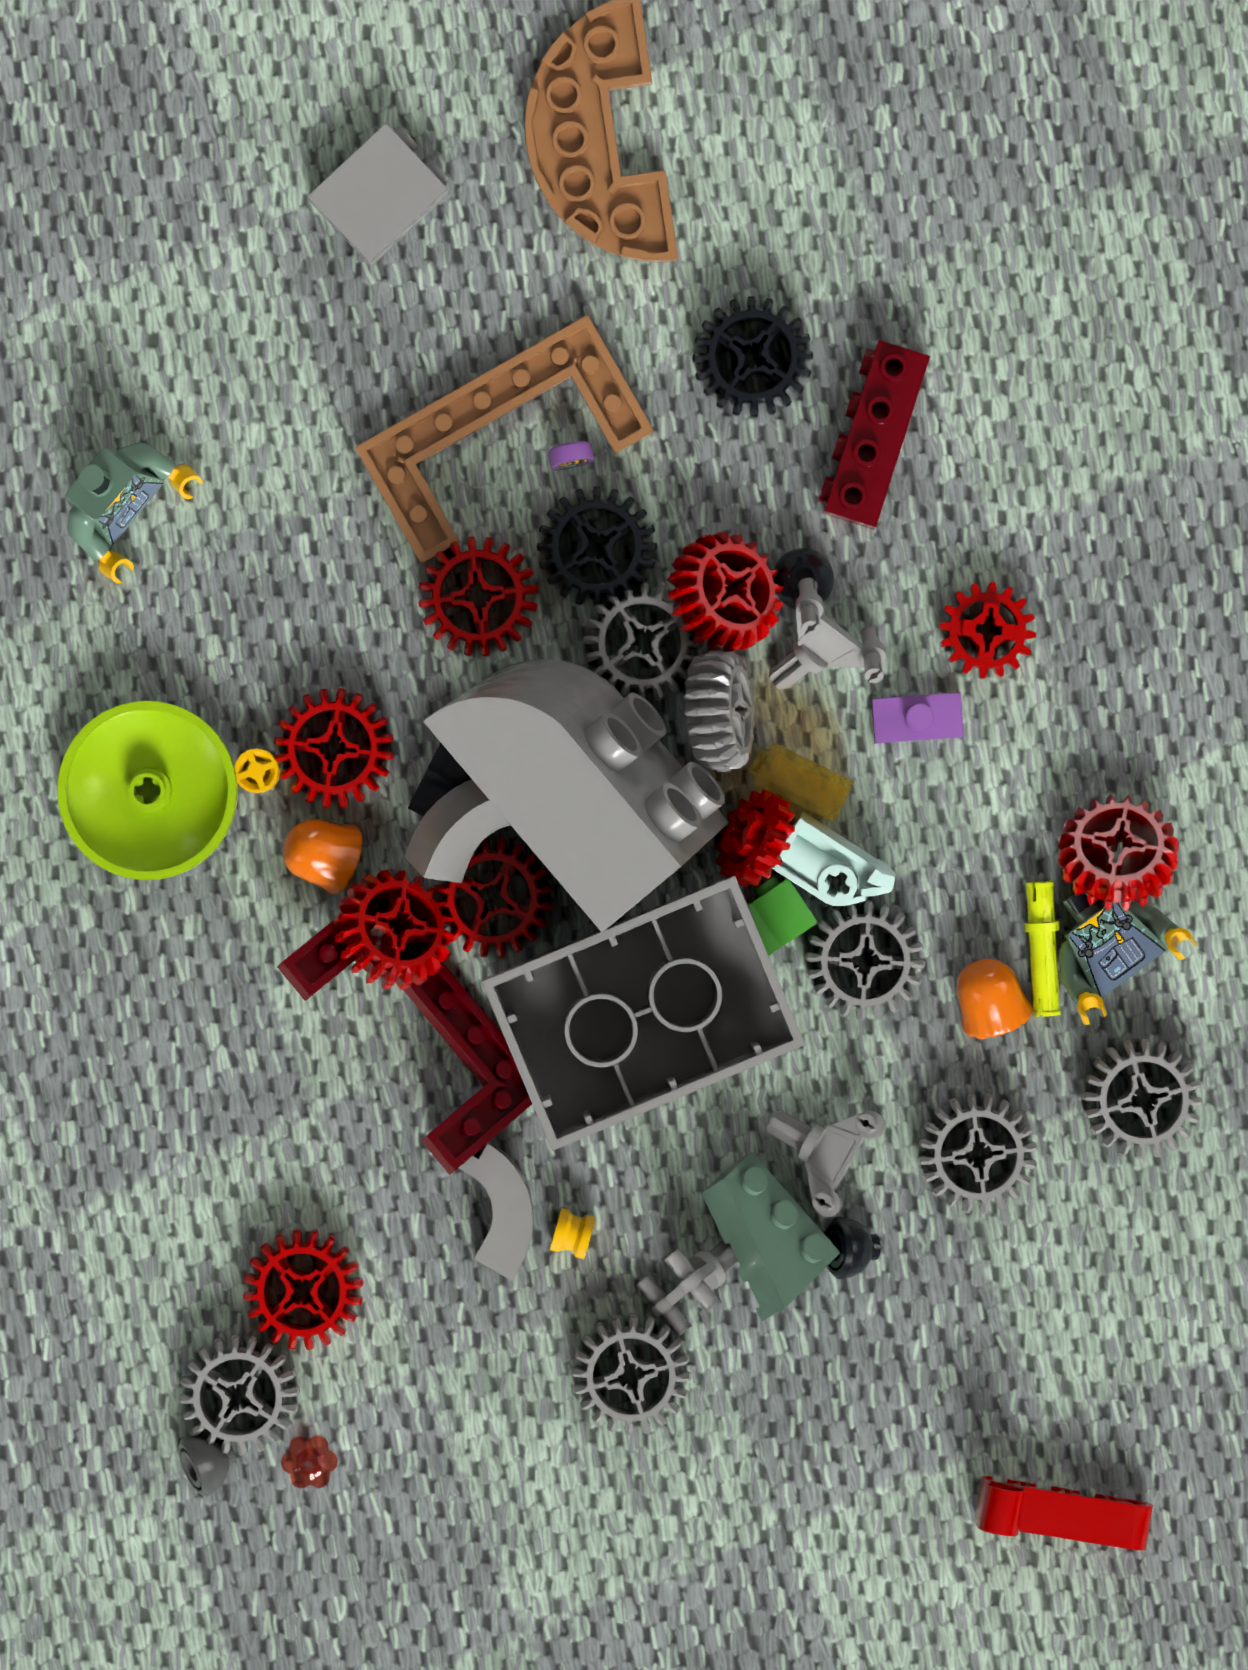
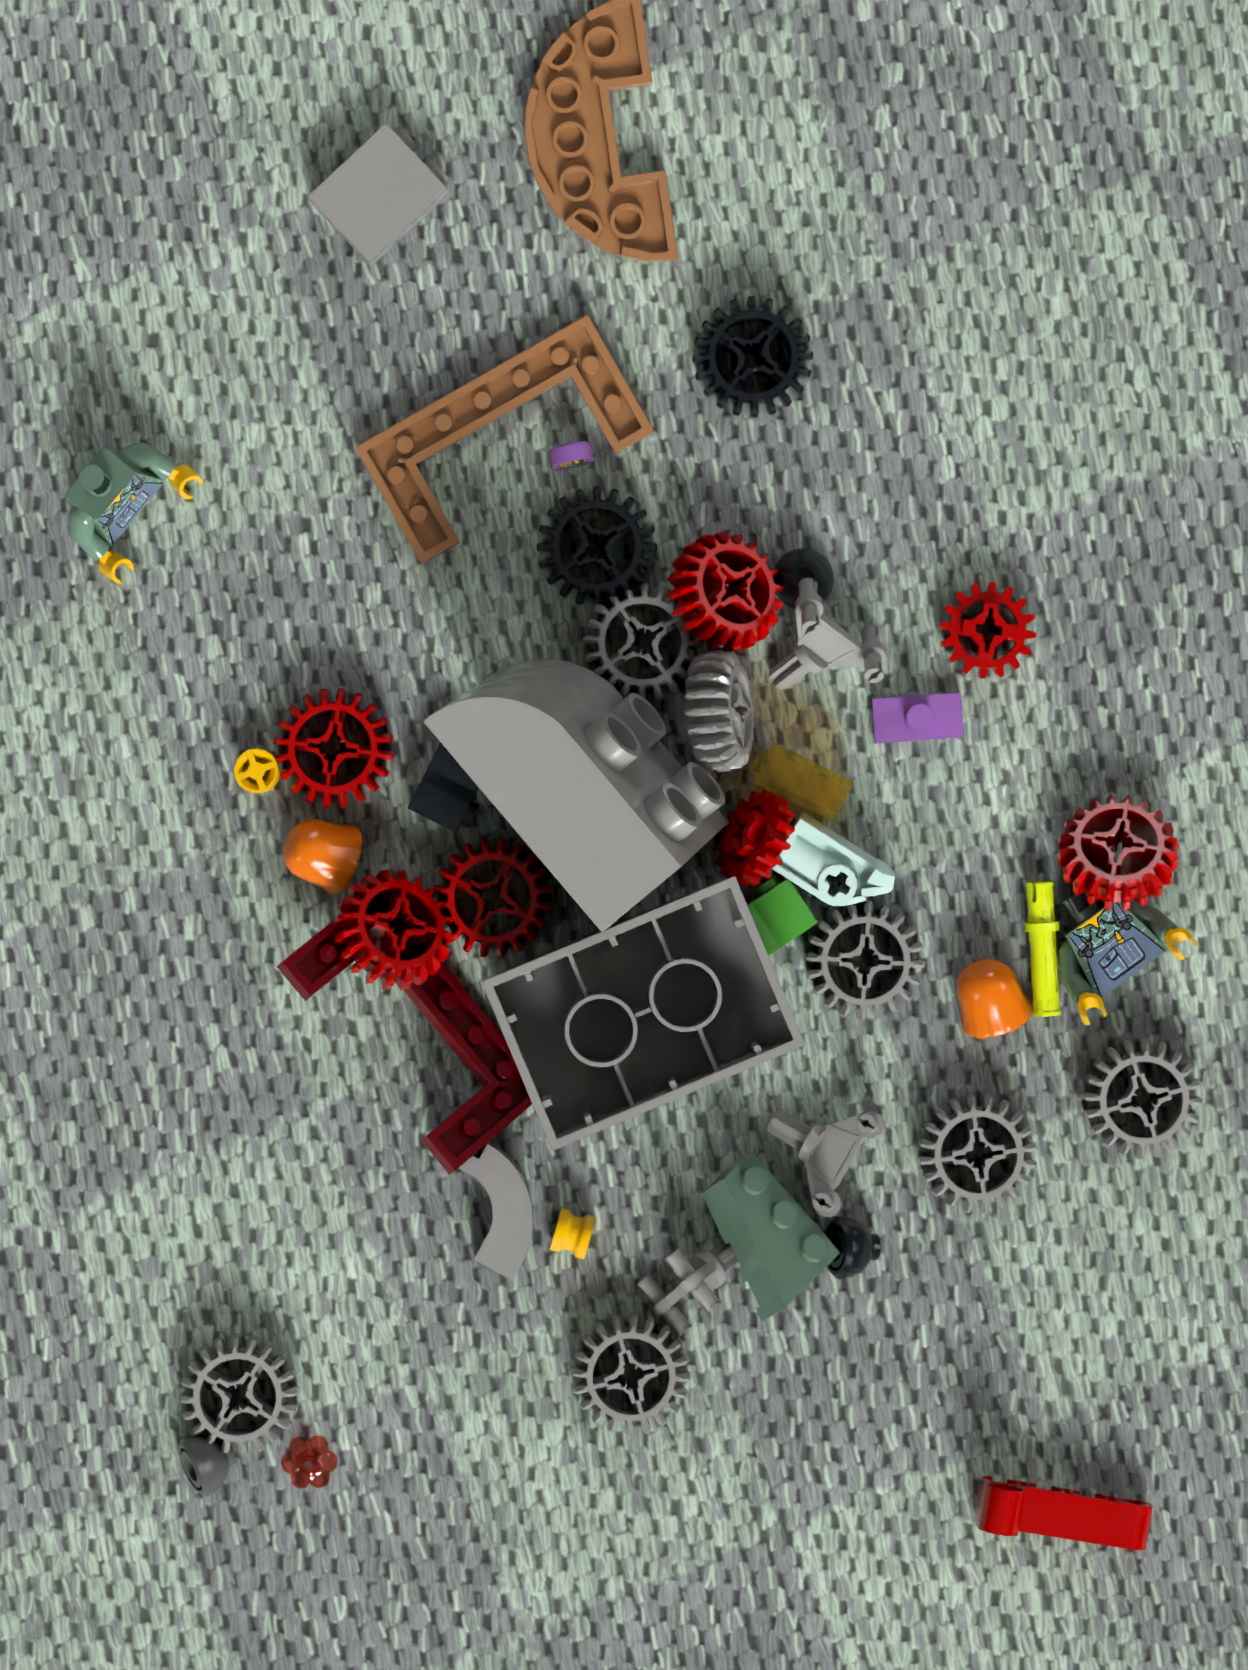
lime dish [57,701,238,880] -> none
red gear [243,1229,364,1350] -> none
light grey arch [404,779,511,883] -> none
red gear [418,536,539,657] -> none
dark red brick [818,340,930,530] -> none

